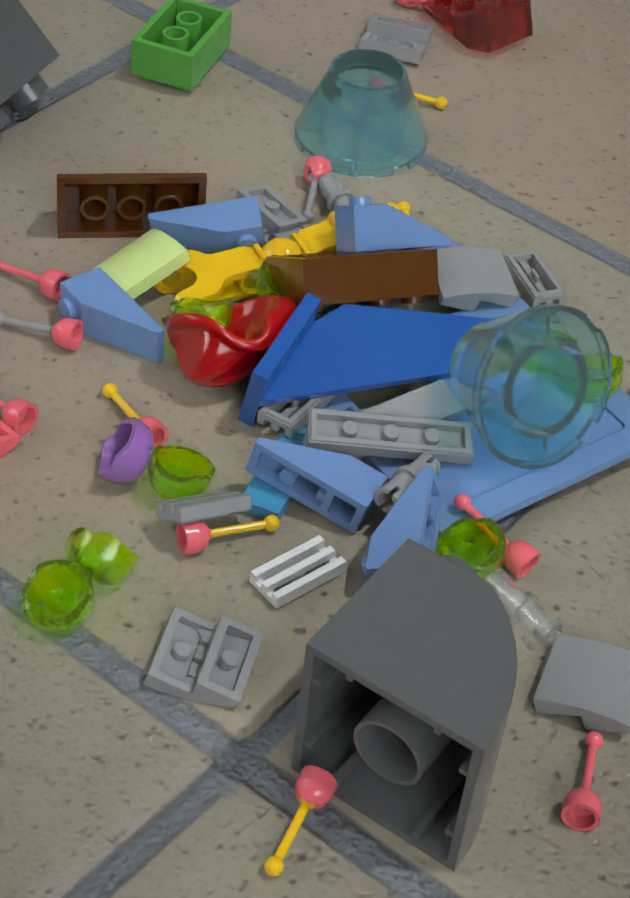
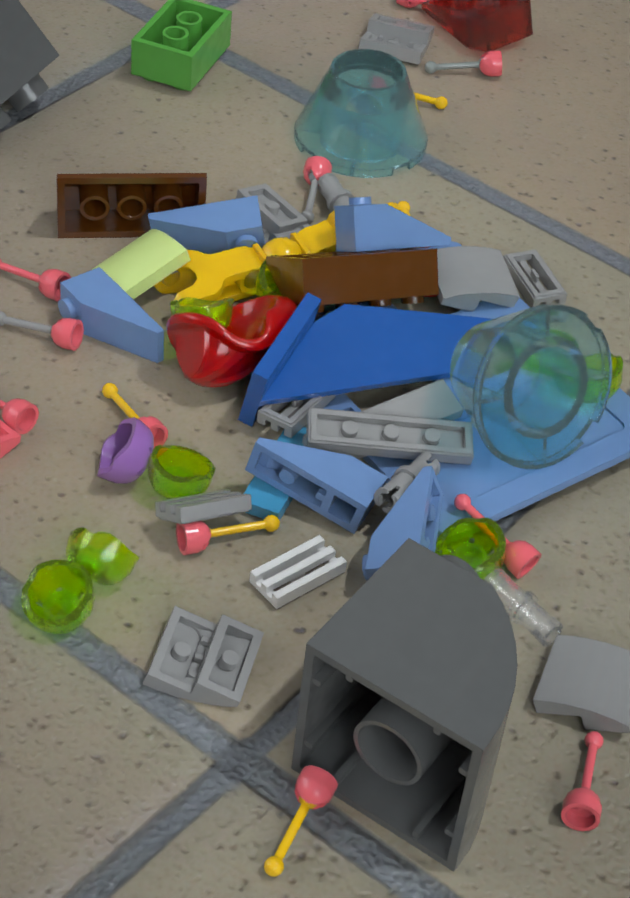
none -> hinge [425,50,502,77]

